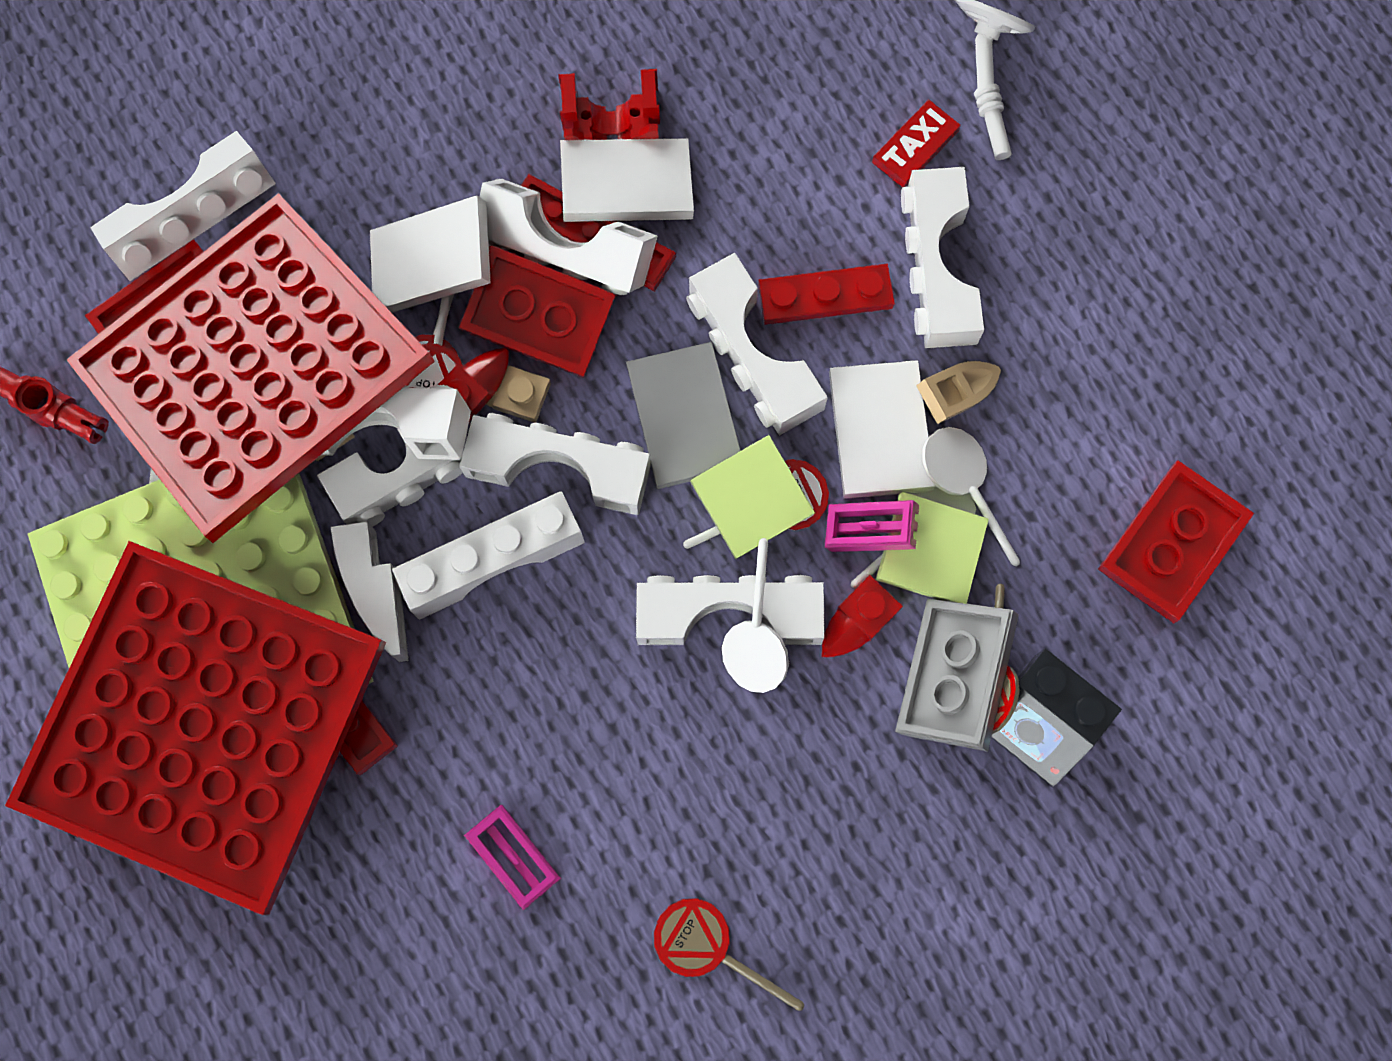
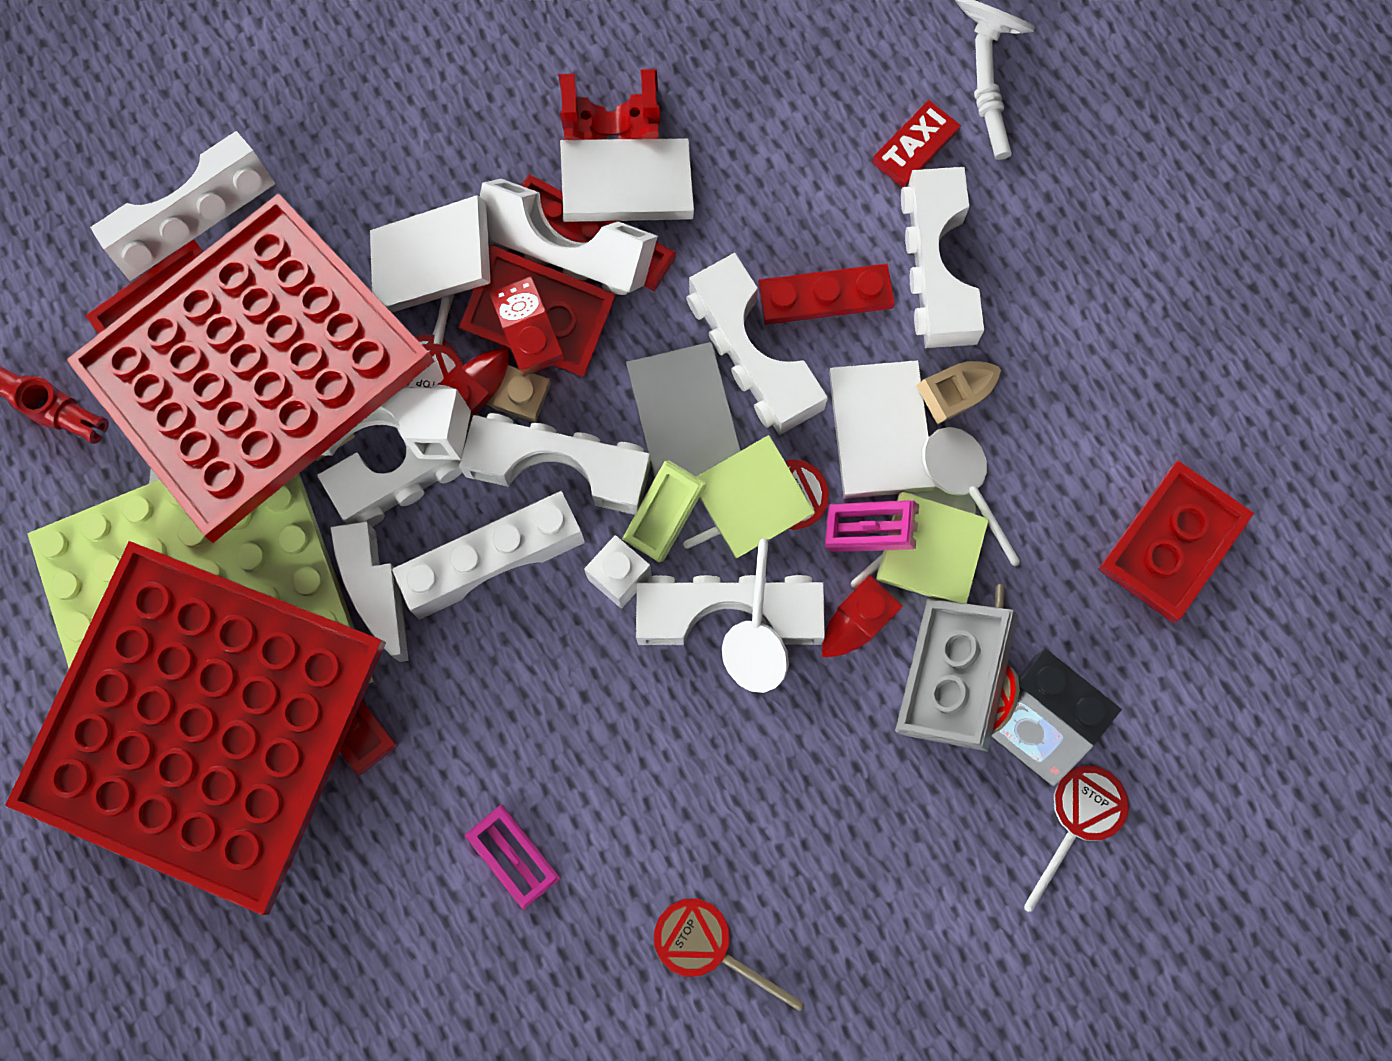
none -> red slope [490,277,565,377]
none -> white brick [584,535,652,609]
none -> yellowish green tile [622,460,707,563]
none -> piece [1024,766,1129,912]

